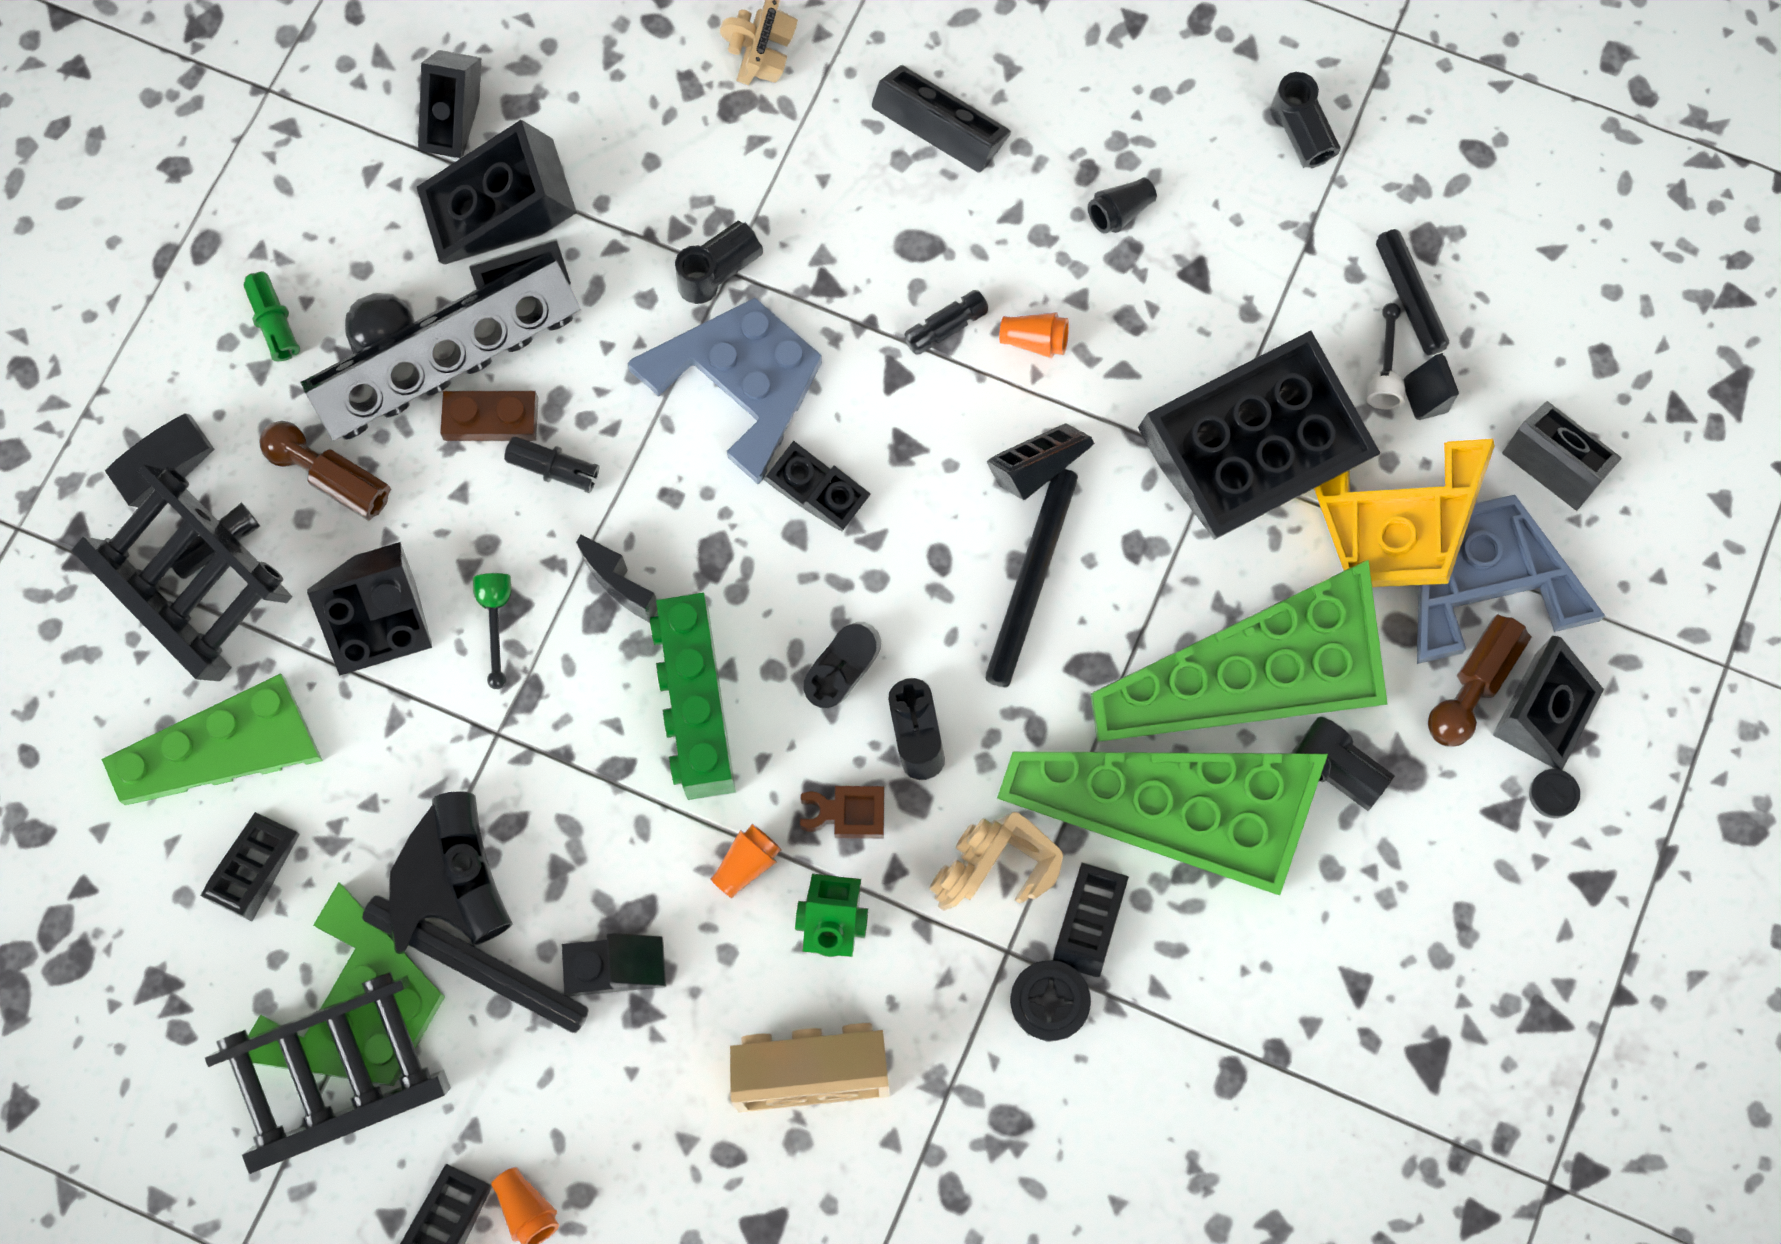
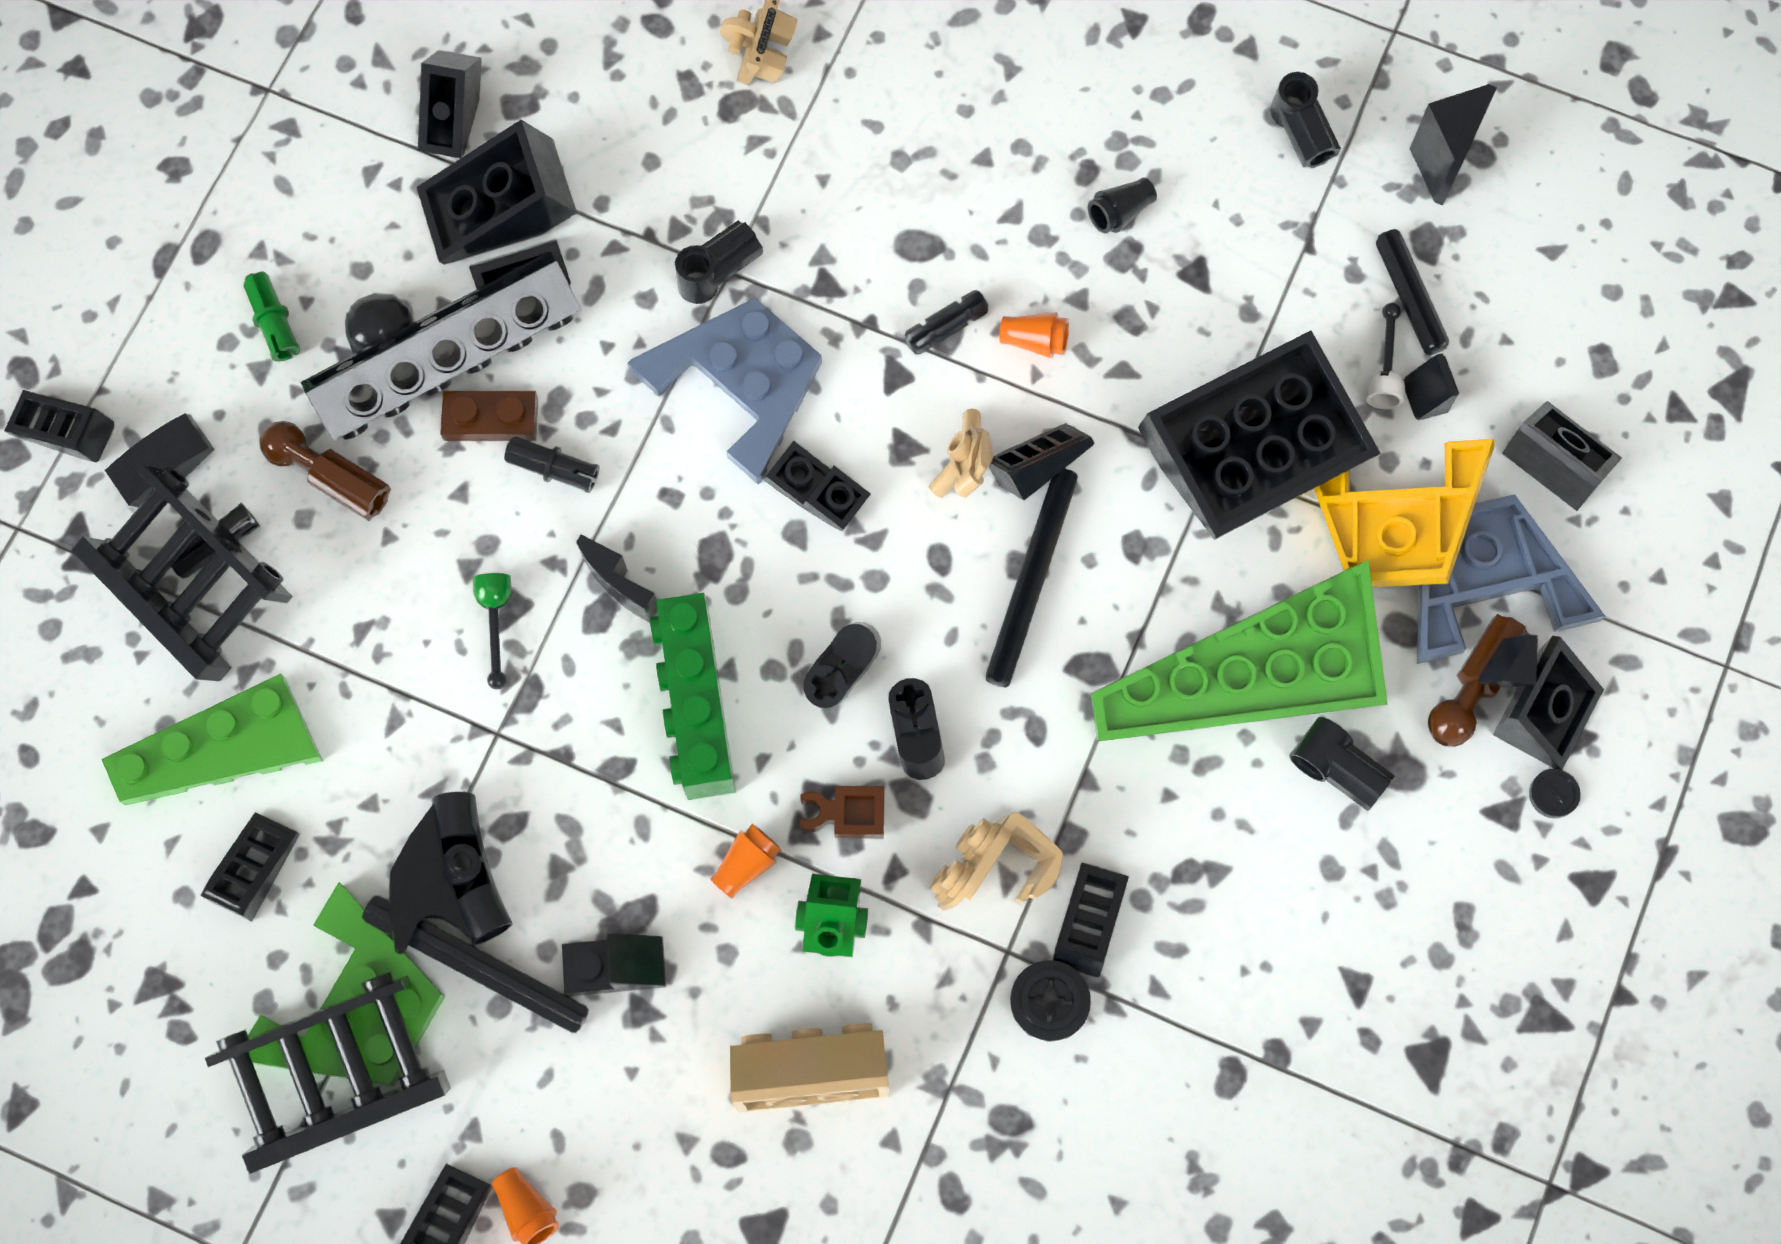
black slope [307,542,432,676] -> none
black slope [871,65,1011,173] -> none
bright green wing [997,751,1328,896] -> none
none -> black slope [4,390,114,463]
none -> tan piece [929,409,994,498]
none -> black slope [1409,84,1497,206]
none -> black slope [1478,635,1538,688]

